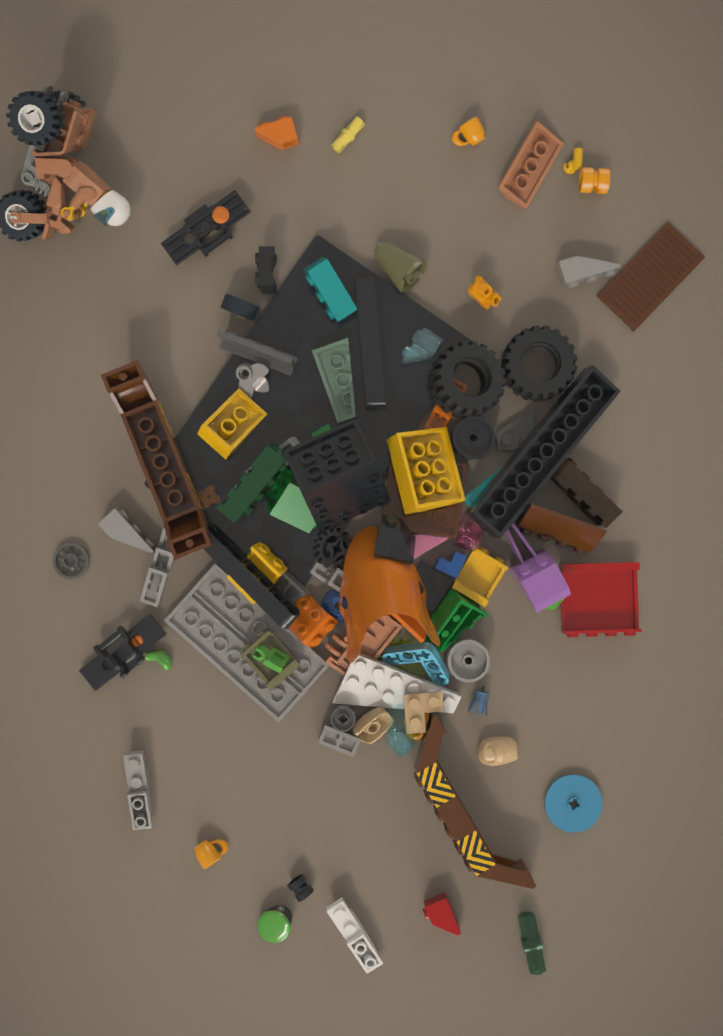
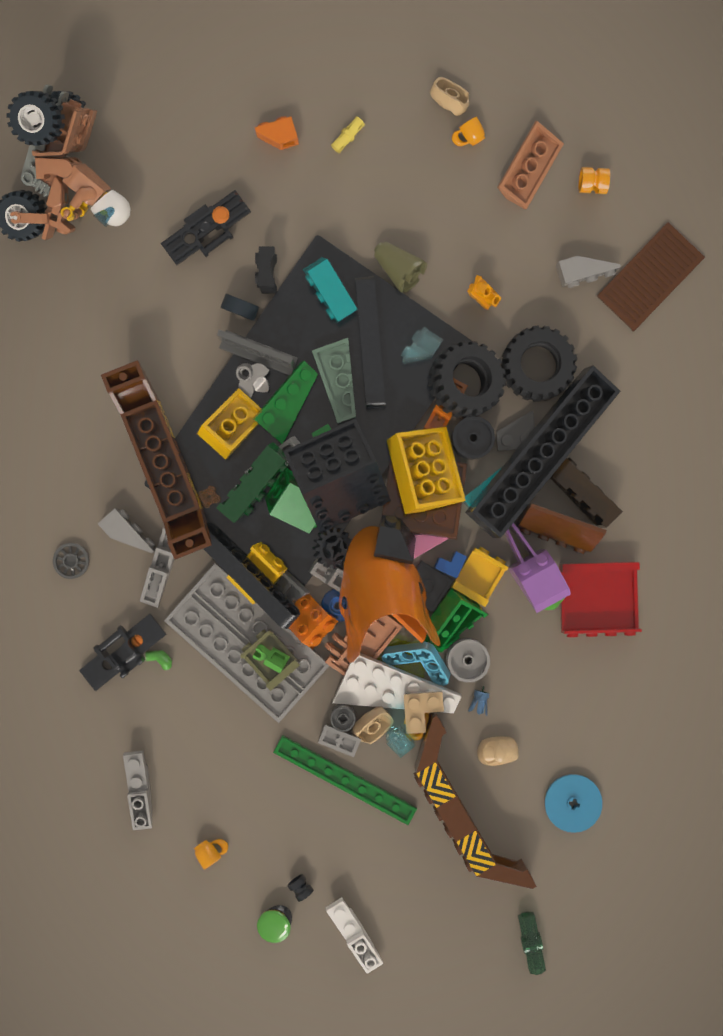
red slope [422,892,461,936] -> none
clear pink brick [453,521,484,552] -> none
yellow arm [563,148,583,174] -> none
none -> green wing [253,361,318,444]
none -> green tile [273,735,417,825]
none -> tan piece [430,77,469,116]

